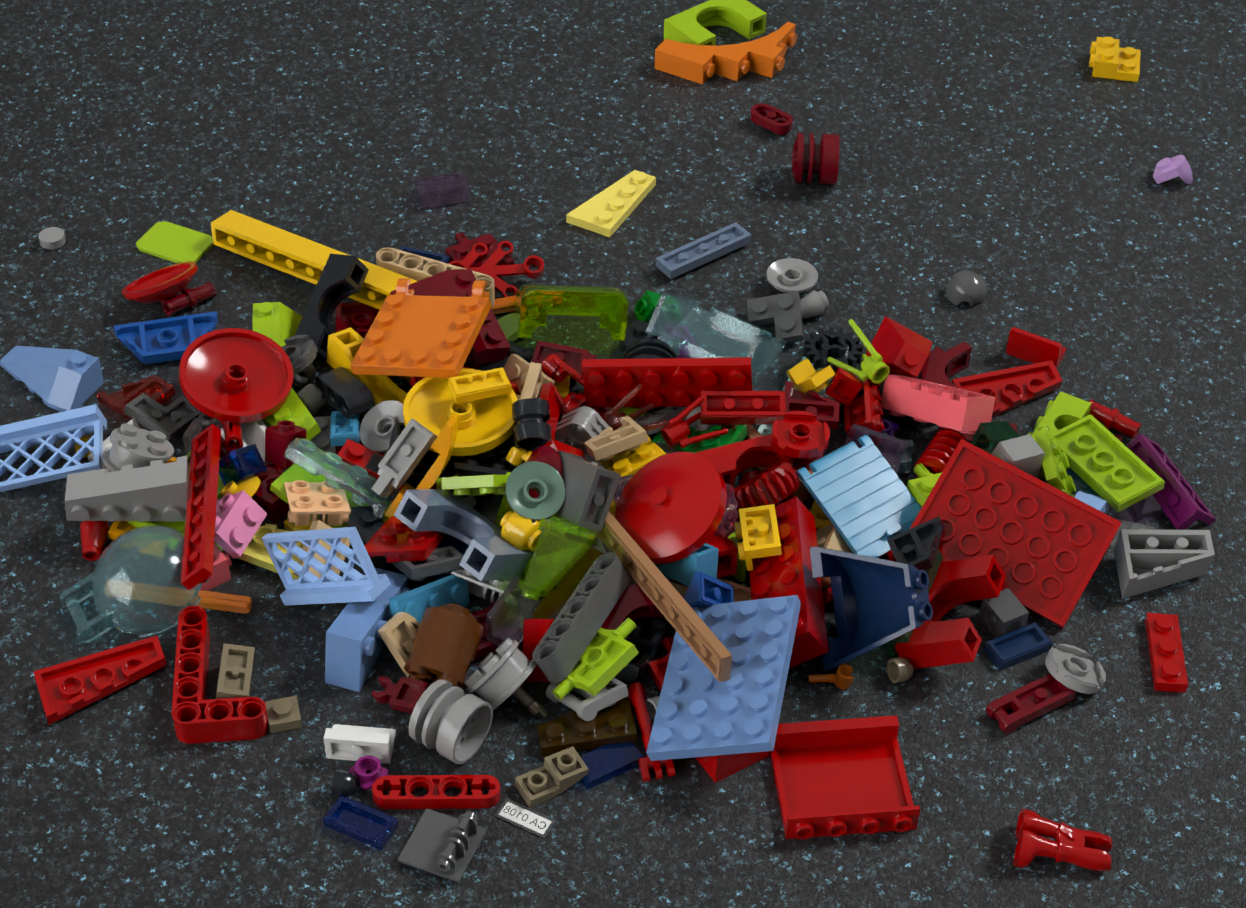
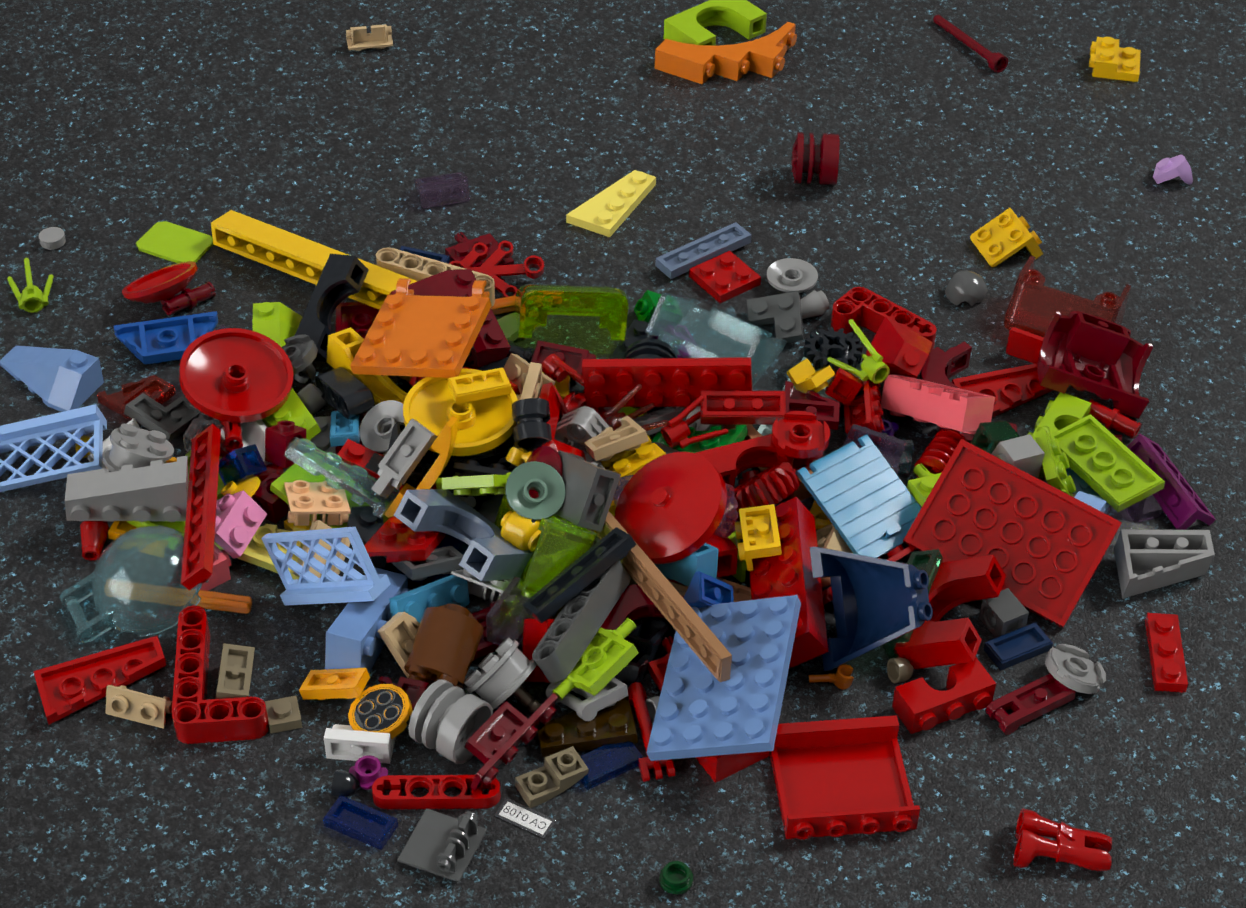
dark red plate [750,103,793,135] -> none
black wing [887,516,944,571] -> none
none -> lime plant [7,258,54,313]
none -> tan hinge [106,685,172,729]
none -> light orange plate [299,668,370,700]
none -> tan hinge [346,24,393,51]
none -> tile [348,684,413,739]
none -> dark red bracket [464,693,558,791]
none -> black plate [522,527,636,623]
none -> dark green plate [659,861,693,895]
none -> red plate [689,251,761,304]
none -> red beam [831,287,937,352]
none -> red arch [892,657,996,734]
none -> dark red piece [933,15,1008,73]
none -> yellow bracket [970,208,1043,267]
none -> clear red windscreen [1003,256,1131,337]
none -> dark red piece [1037,311,1153,419]

